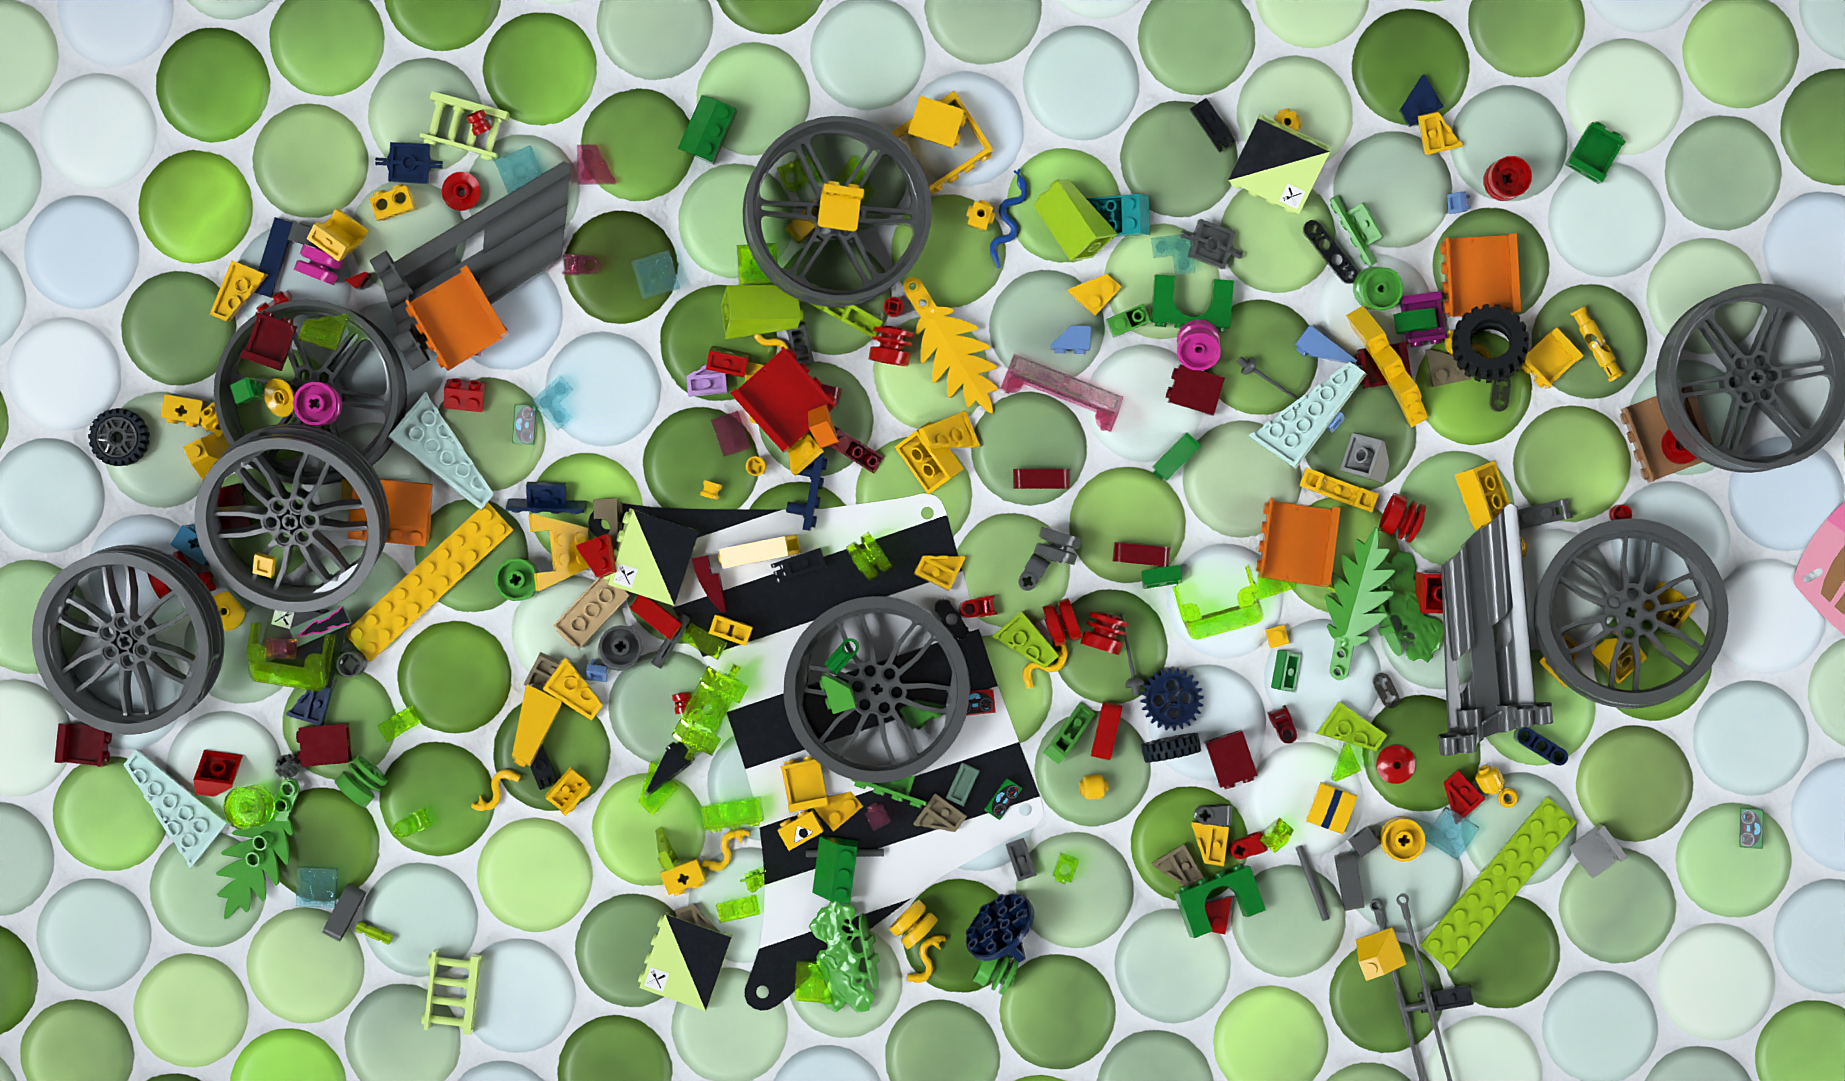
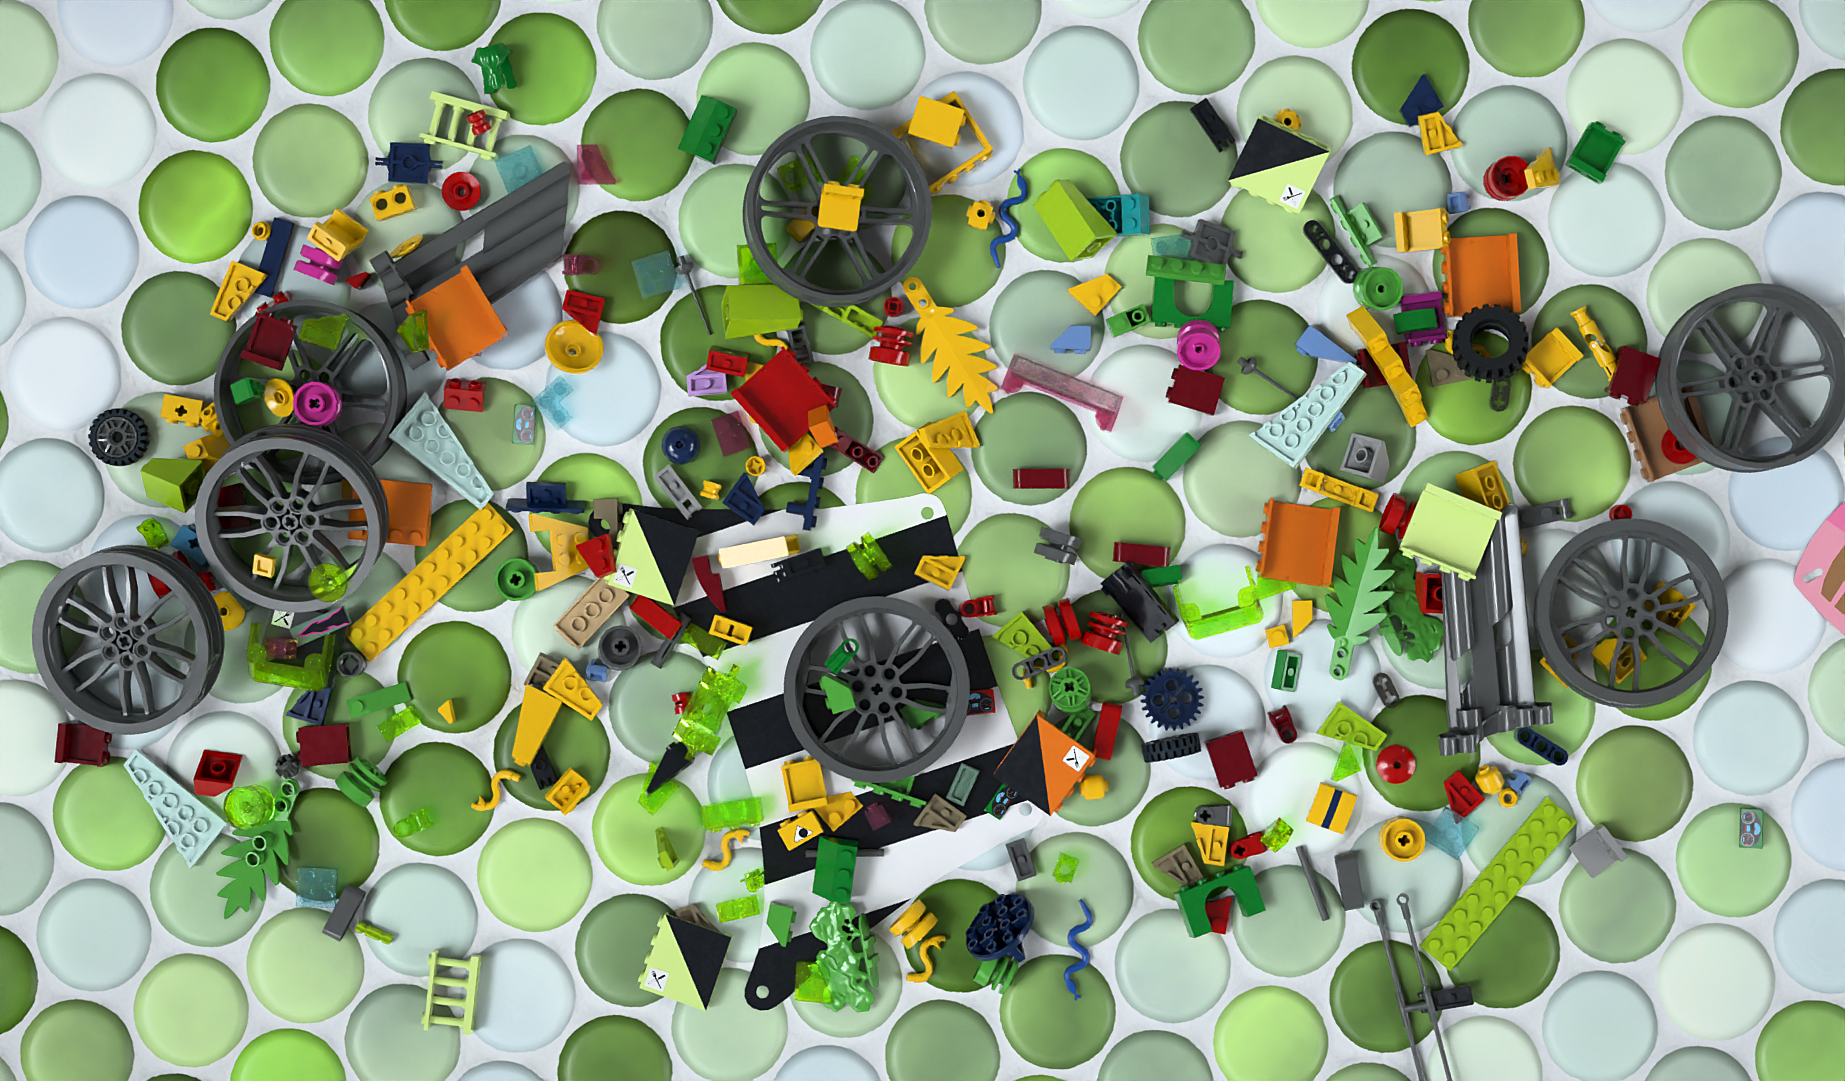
dark grey piece [287,221,319,248] -> none
yellow brick [660,857,706,896] -> none
dark grey piece [1018,553,1050,591] -> none
dark grey brick [1348,826,1380,858] -> none
yellow slope [1356,927,1407,981] -> none
none -> clear neon green bracket [136,517,170,549]
none -> lime slope [140,458,206,513]
none -> yellow plate [252,221,271,241]
none -> clear neon green dish [308,563,347,602]
none -> bright green slope [346,682,411,719]
none -> yellow dish [390,234,423,259]
none -> clear neon green slope [397,310,429,353]
none -> yellow slope [438,699,456,724]
none -> green piece [471,43,517,94]
none -> yellow dish [545,320,604,374]
none -> red wing [562,290,605,336]
none -> light grey plate [654,465,703,520]
none -> dark blue cylinder [661,426,701,465]
none -> dark grey sword [674,255,711,335]
none -> dark blue wing [722,473,765,526]
none -> bright green slope [766,902,797,947]
none -> panel [993,709,1097,816]
none -> dark grey beam [1012,647,1067,680]
none -> bright green wheel [1049,667,1092,715]
none -> blue animal [1064,899,1093,1000]
none -> black piece [1100,560,1179,643]
none -> bright green plate [1146,255,1226,285]
none -> yellow tile [1292,600,1312,637]
none -> yellow panel [1394,208,1450,253]
none -> yellowish green panel [1398,483,1502,582]
none -> medium blue tile [1506,770,1533,795]
none -> yellow wing [1524,147,1560,190]
none -> dark red panel [1604,346,1661,406]

